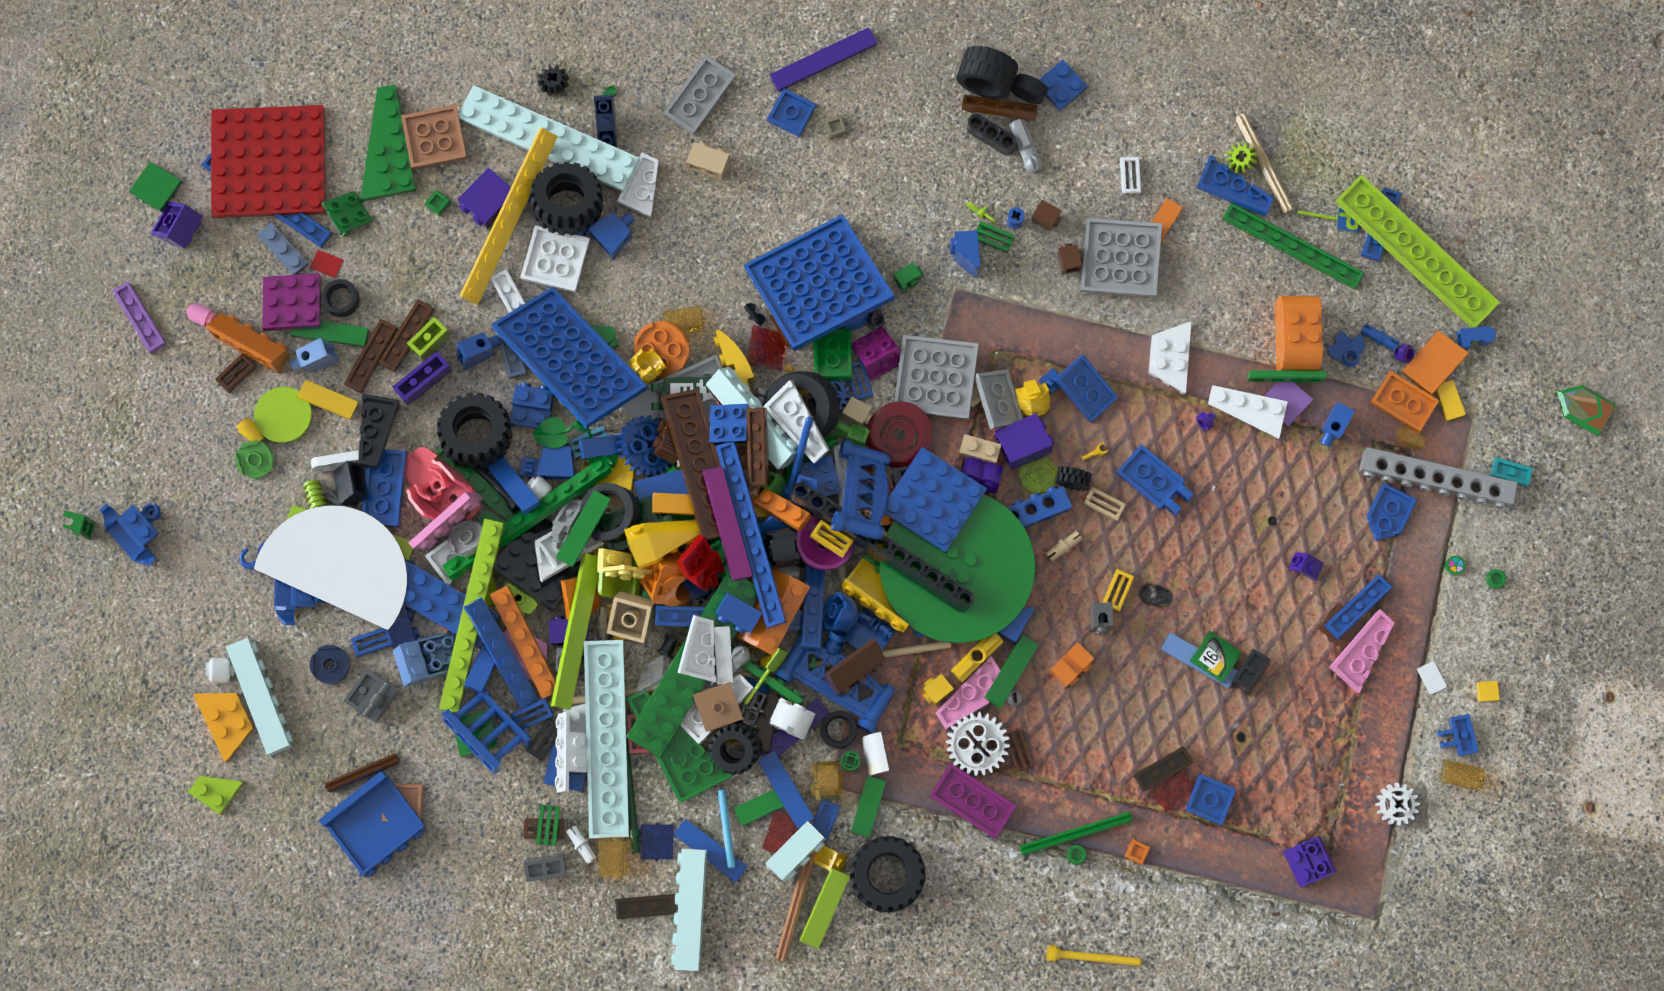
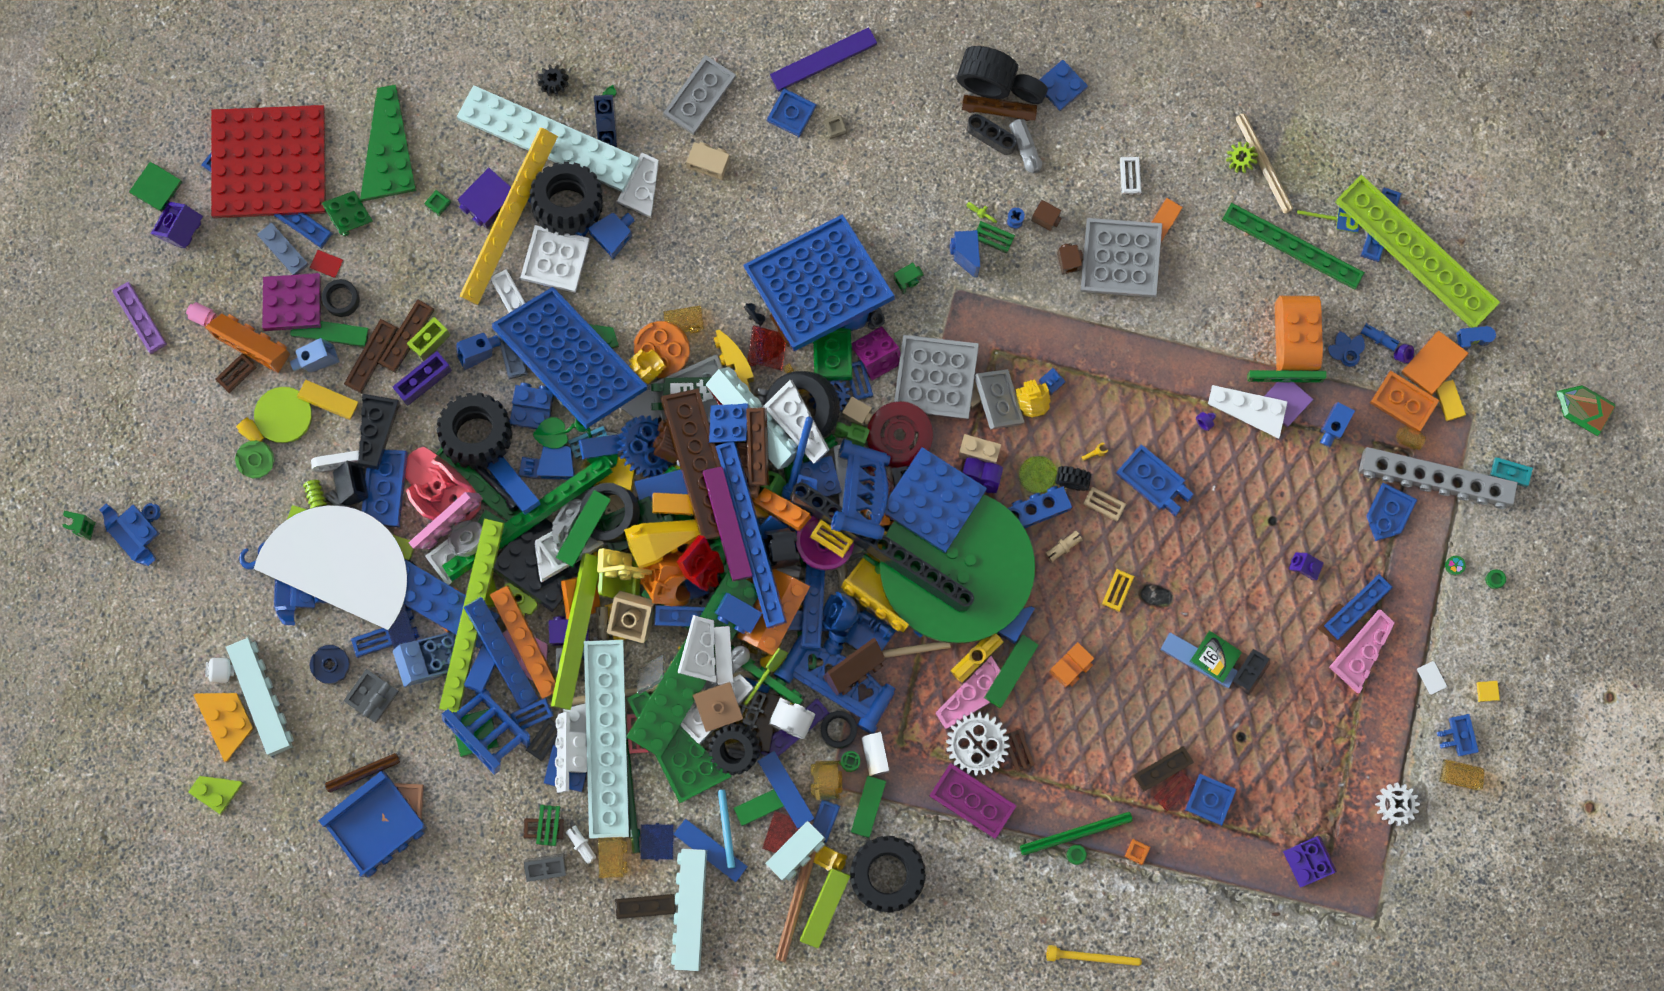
nougat plate [401,105,467,170] -> none
white head [526,476,552,500] -> none
black bush [657,634,681,659] -> none
yellow brick [922,674,954,705] -> none
dark purple brick [995,413,1054,470] -> none
light grey hinge [1006,690,1022,706] -> none
blue tile [1054,354,1119,422] -> none
dark grey brick [1089,602,1114,635] -> none
white wing [1149,322,1191,394] -> none
blue wing [1196,155,1273,217] -> none

